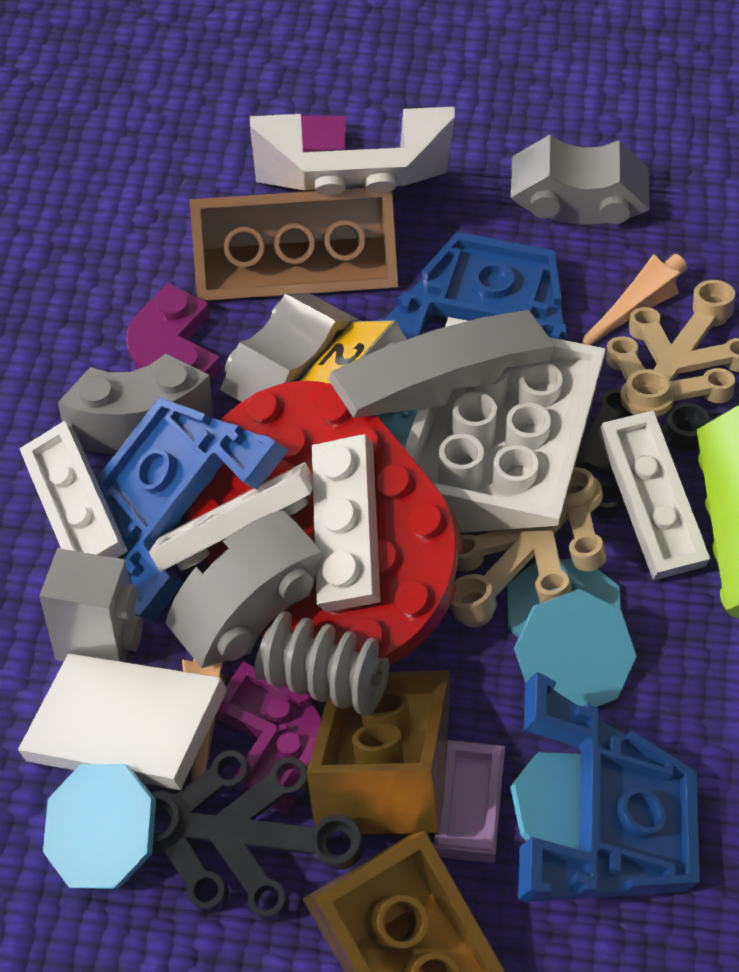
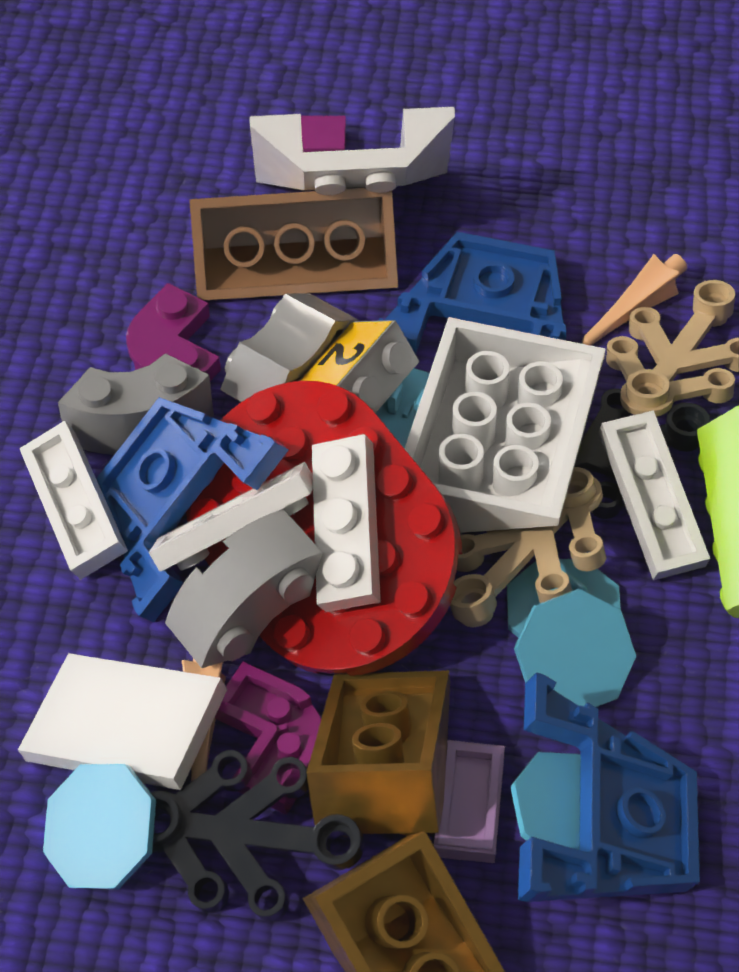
light grey brick [39,548,143,662] -> none
light grey piece [255,611,390,716] -> none
light grey slope [328,310,556,418] -> none
light grey brick [511,134,650,225] -> none

